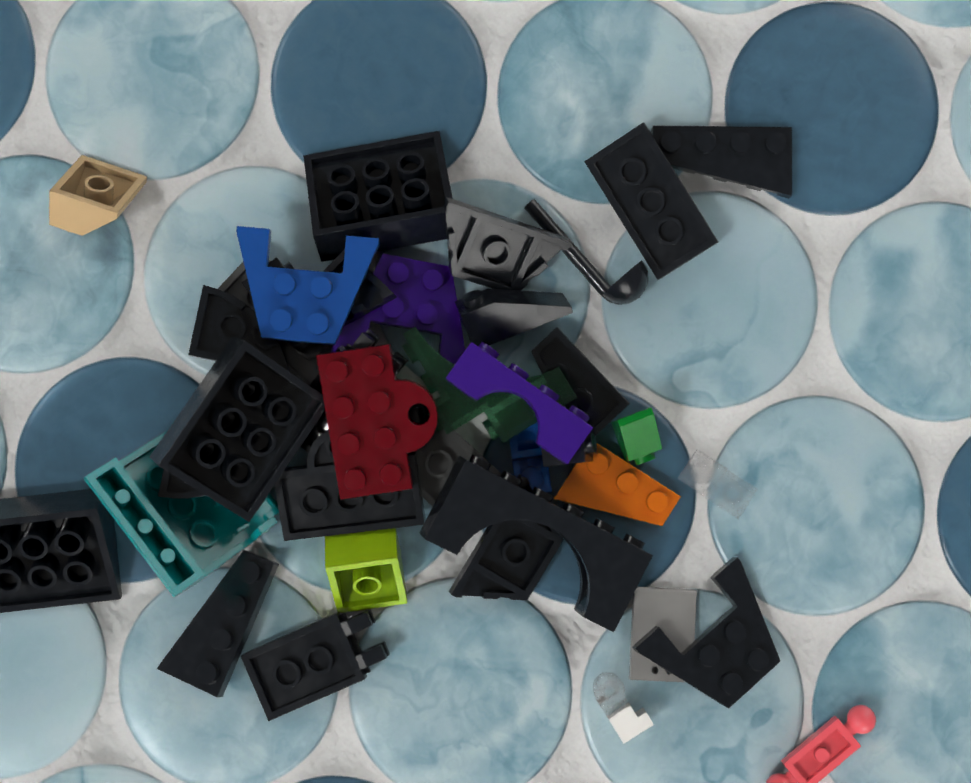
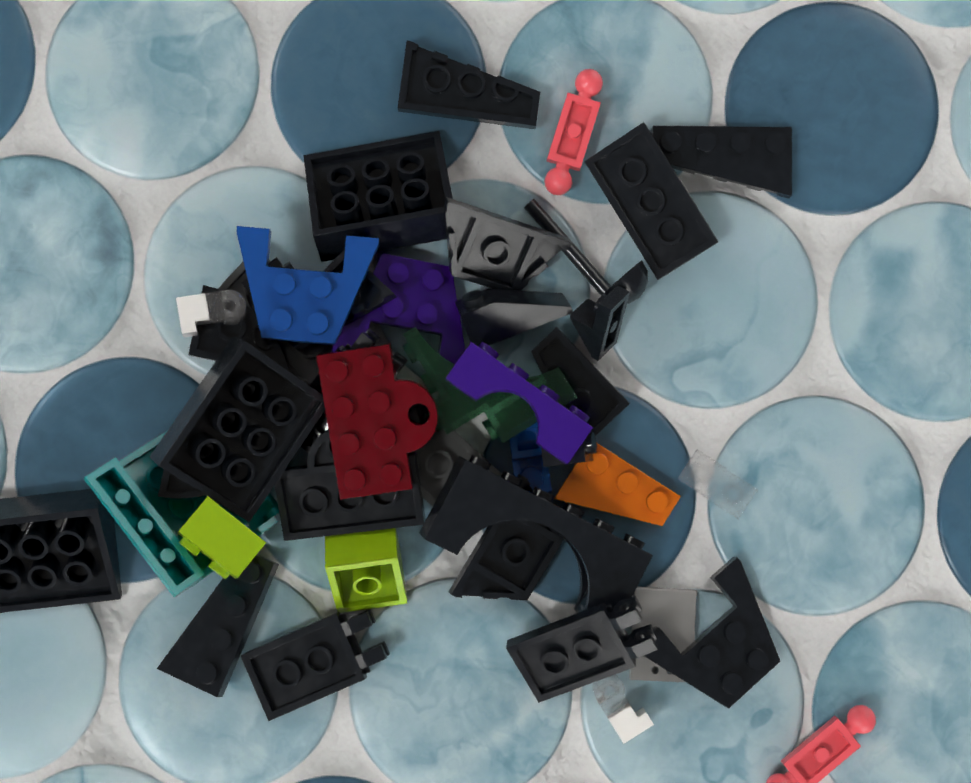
tan slope [49,155,147,236] -> none
green slope [610,407,662,465] -> none
none -> leg [176,290,247,338]
none -> lime slope [177,496,266,580]
none -> black wing [398,40,540,129]
none -> black tile [506,596,658,703]
none -> coral plate [544,69,603,195]
none -> black slope [570,285,630,361]

